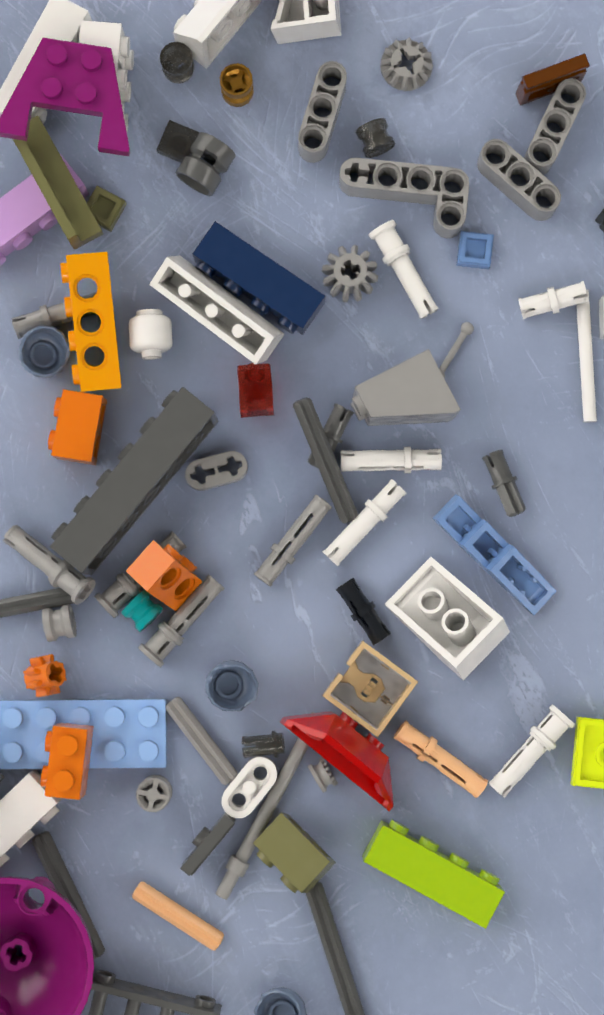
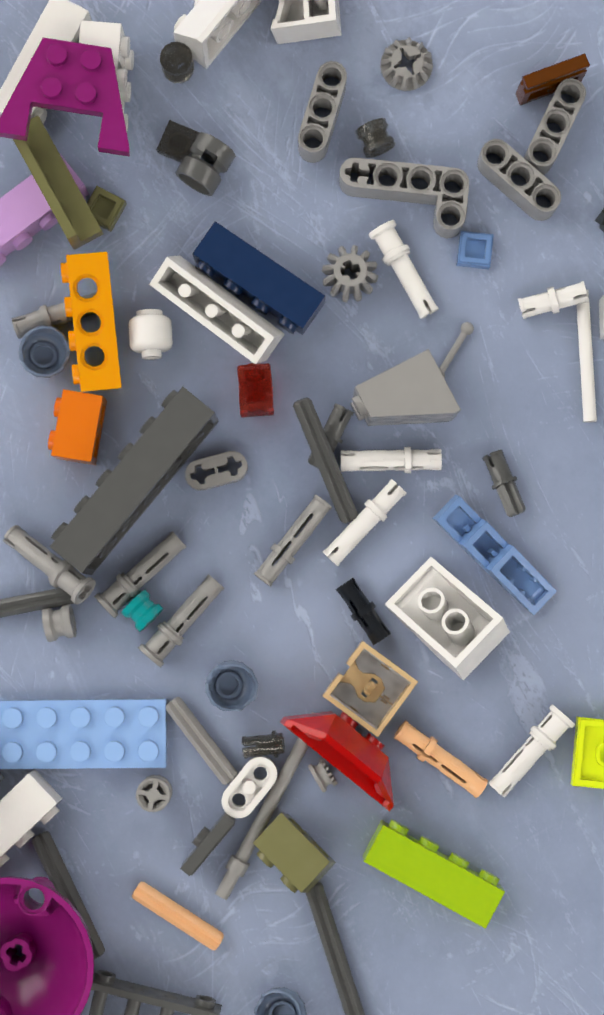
orange gear [23,654,66,698] -> none
orange brick [41,723,94,800] -> none
orange brick [126,540,203,611] -> none
pearl gold wheel [220,63,254,107] -> none

